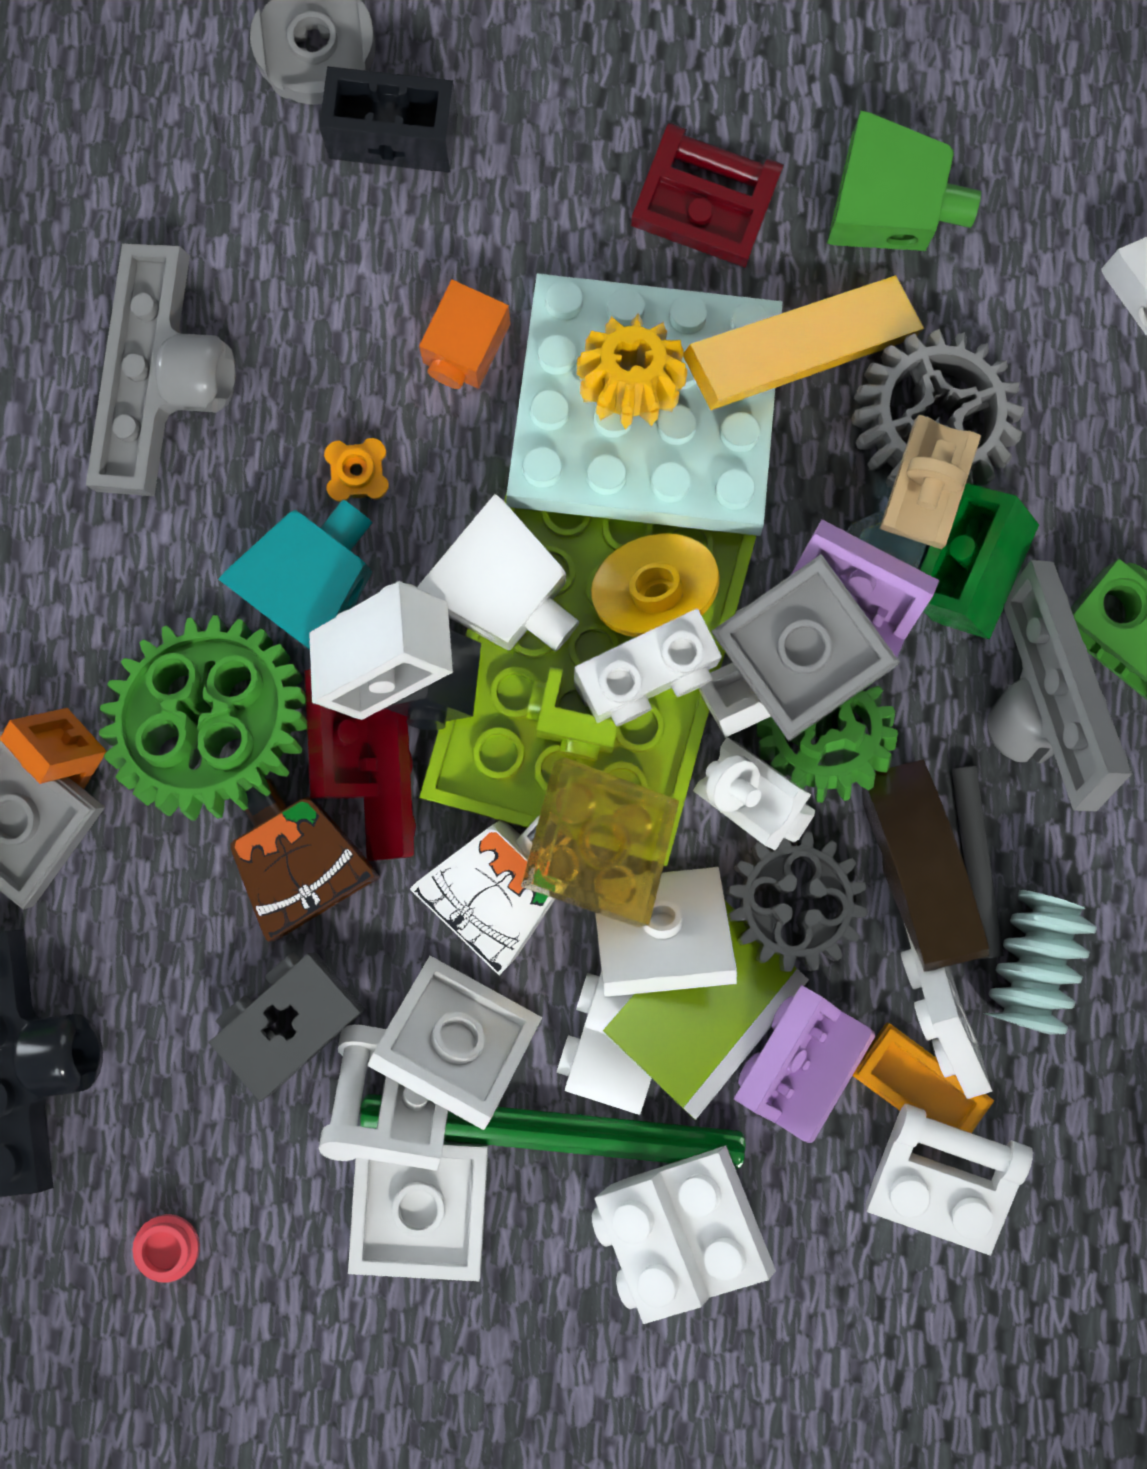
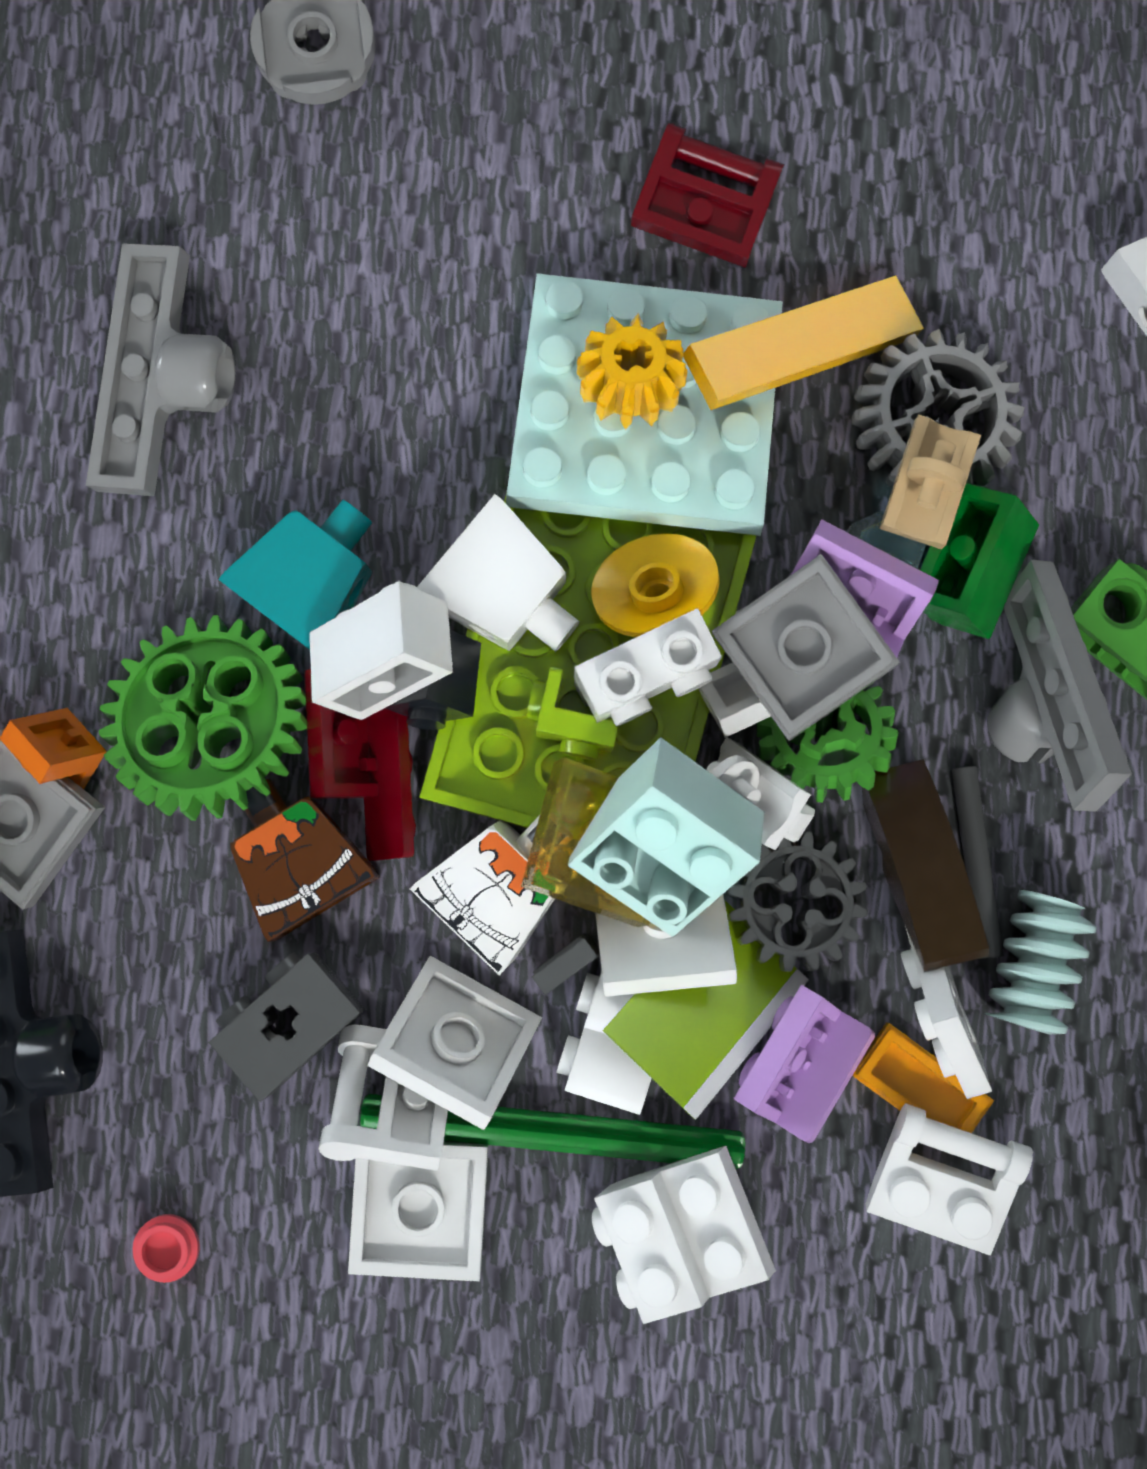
black brick [319,66,458,173] -> none
light orange plate [324,438,389,502] -> none
orange brick [419,279,511,389] -> none
bright green torso [827,111,981,251] -> none
none -> dark grey tile [532,933,600,995]
none -> light aqua slope [568,737,764,937]

